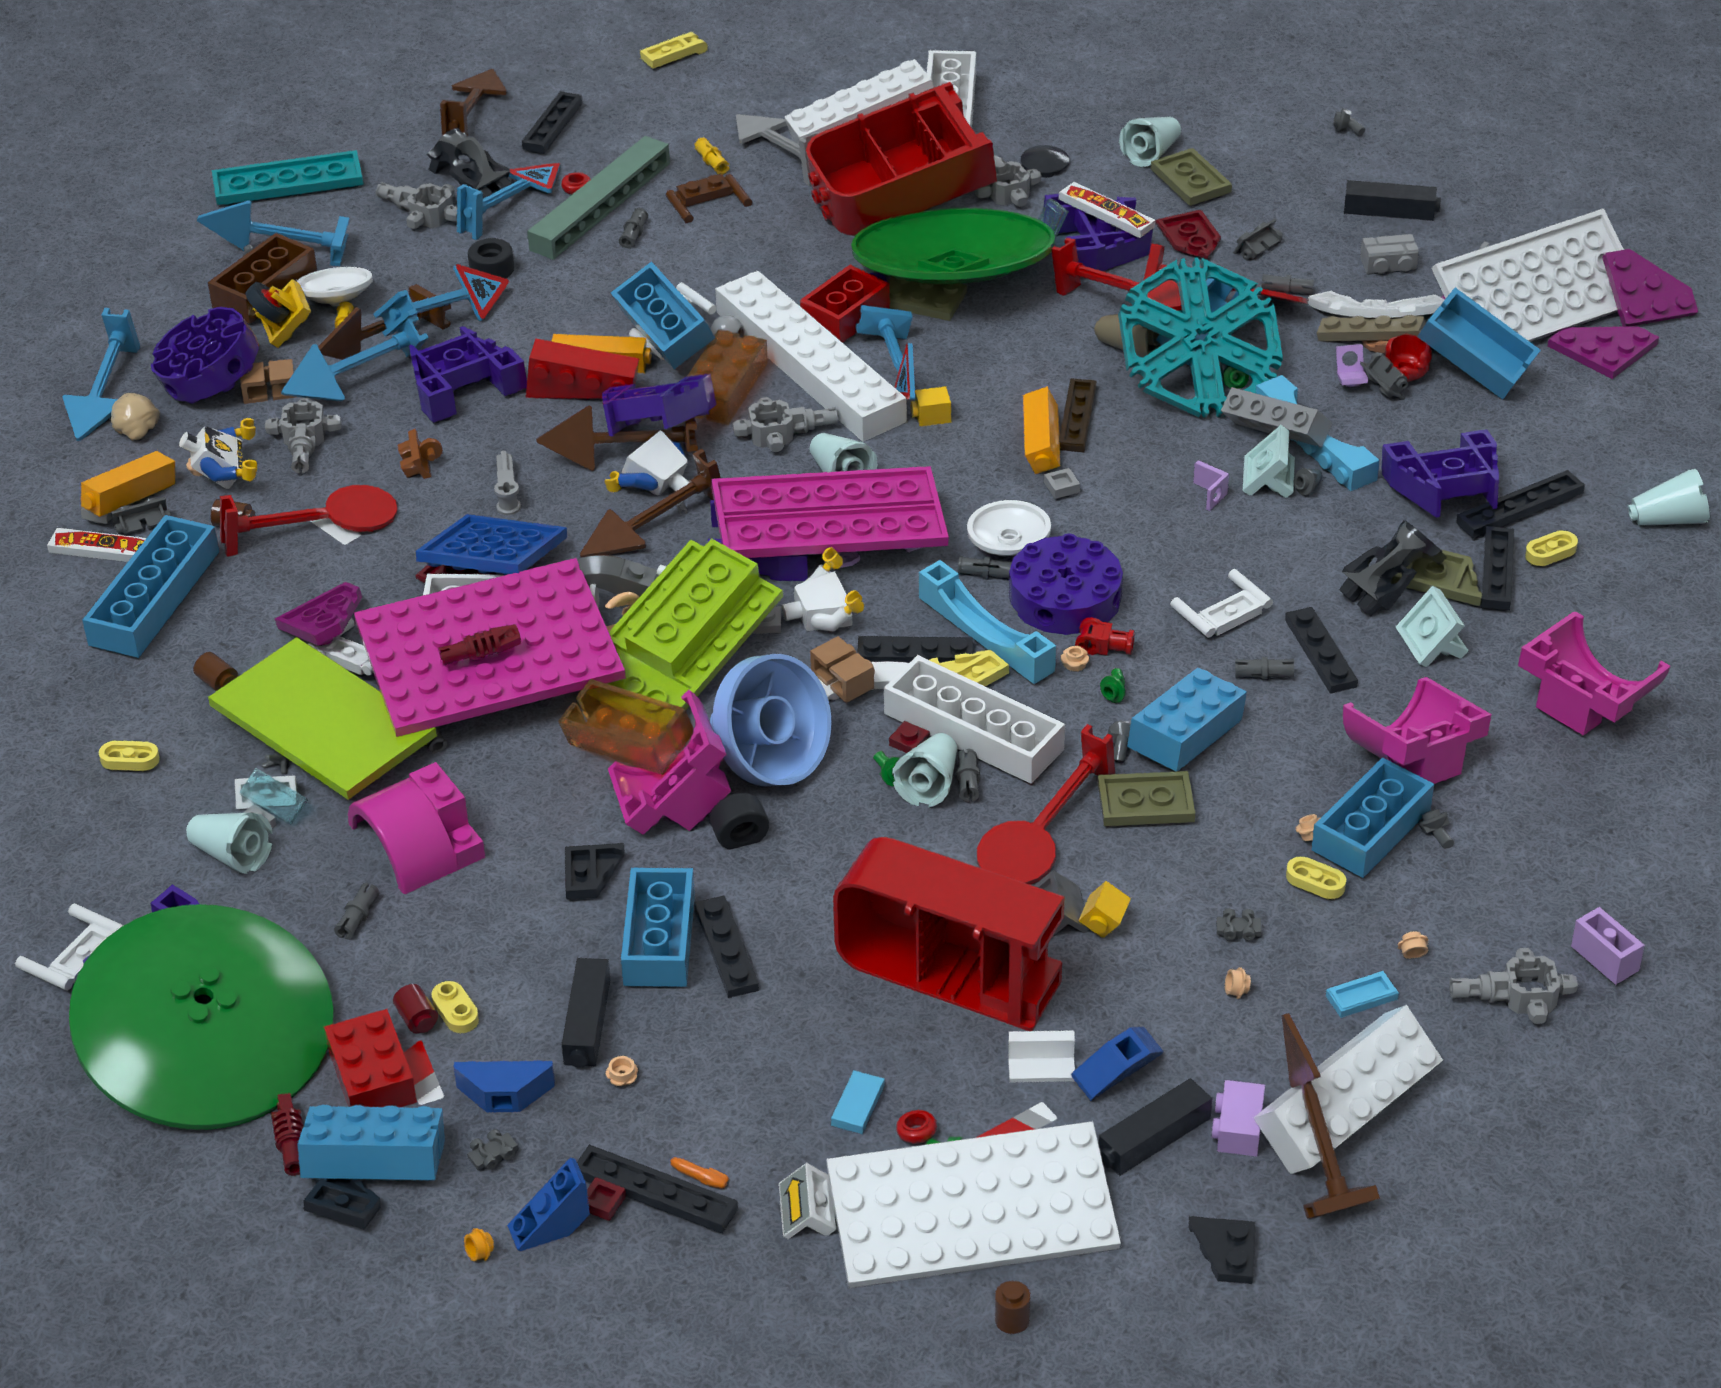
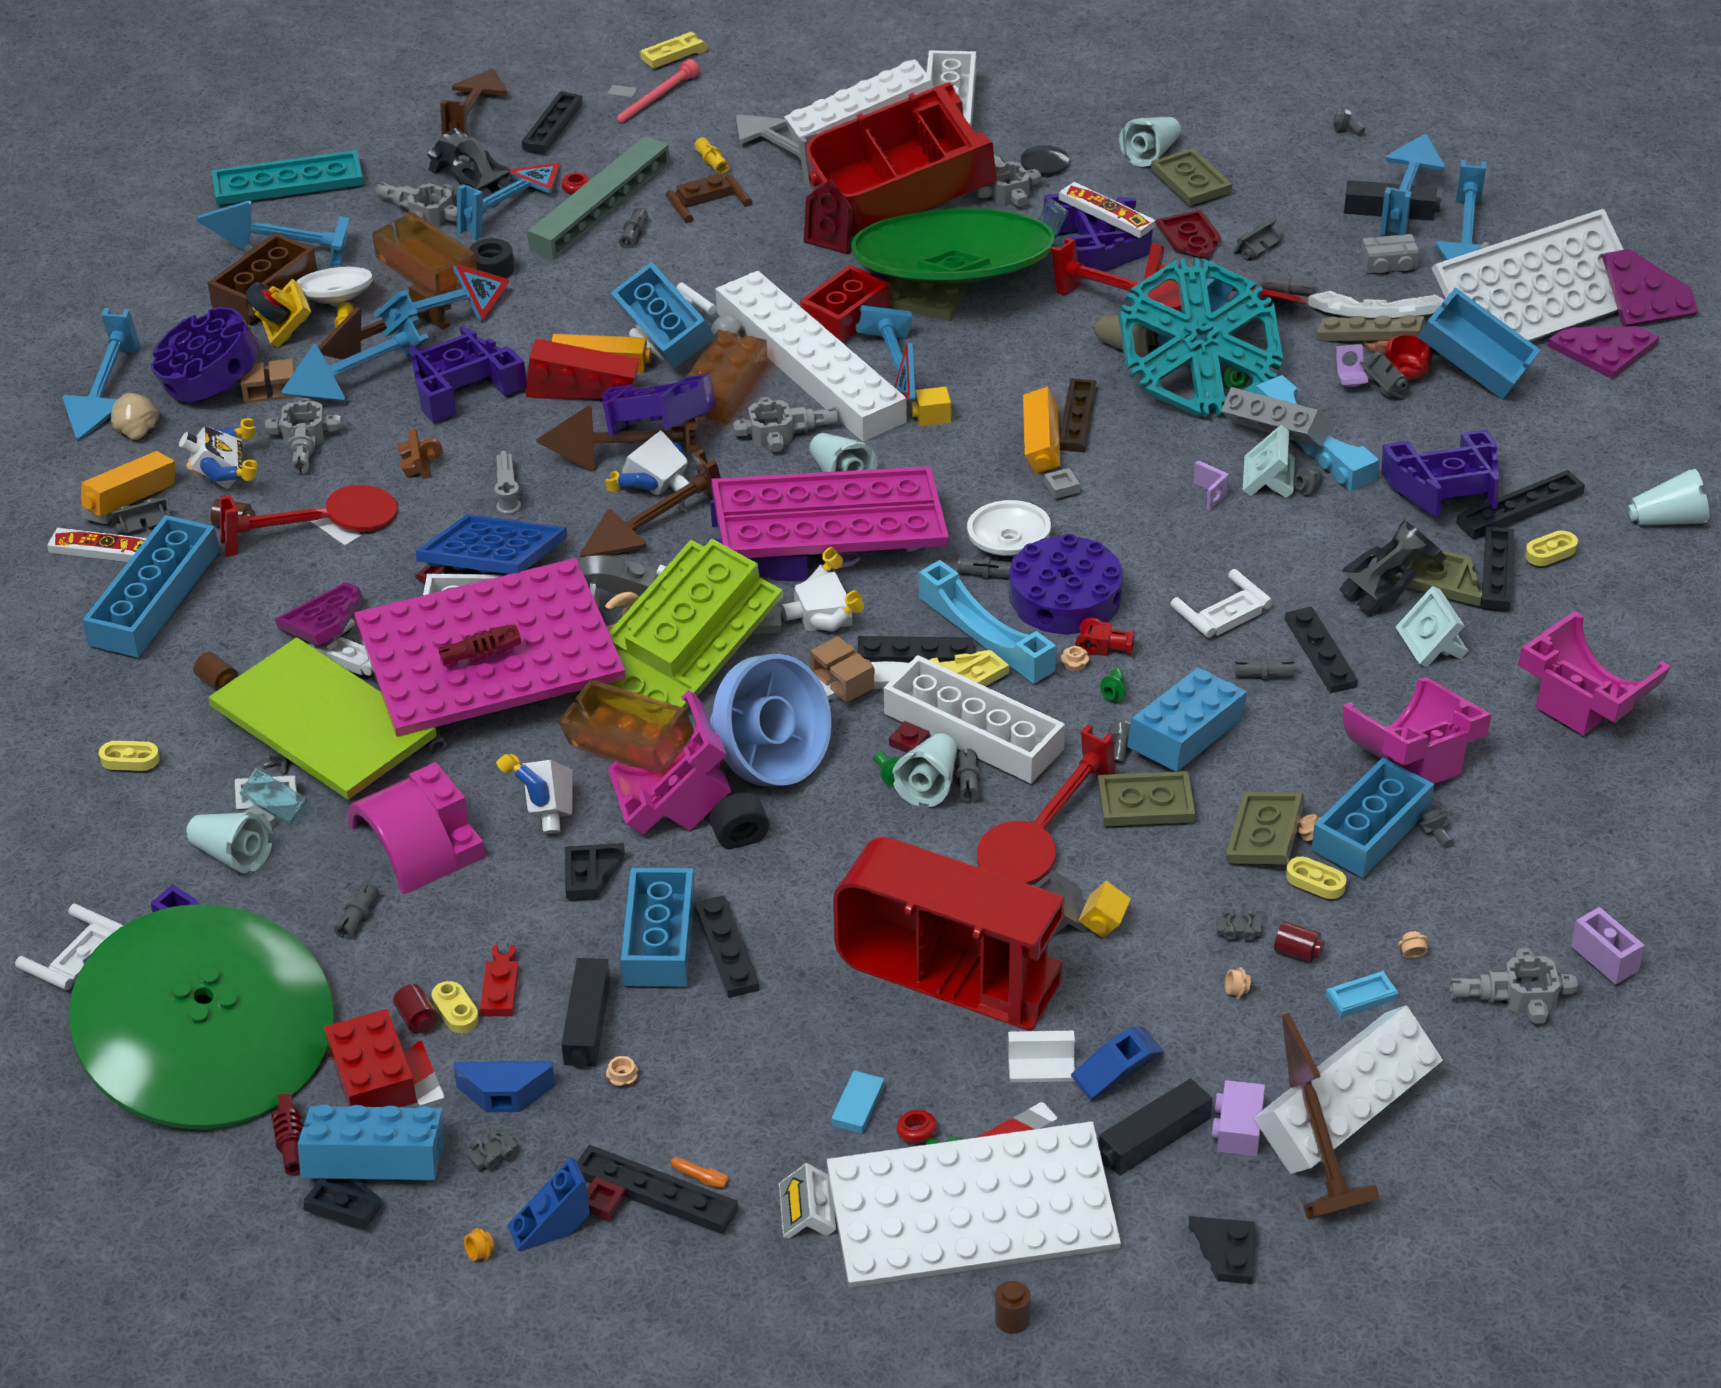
none -> clear orange piece [372,212,477,296]
none -> red plate [480,945,519,1016]
none -> white torso [496,754,572,834]
none -> light grey sticker [608,85,637,97]
none -> coral piece [617,59,700,123]
none -> dark red tile [804,179,853,254]
none -> olive plate [1226,792,1305,864]
none -> dark red brick [1274,921,1325,963]
none -> dark azure piece [1380,134,1445,235]
none -> dark azure piece [1436,160,1491,261]

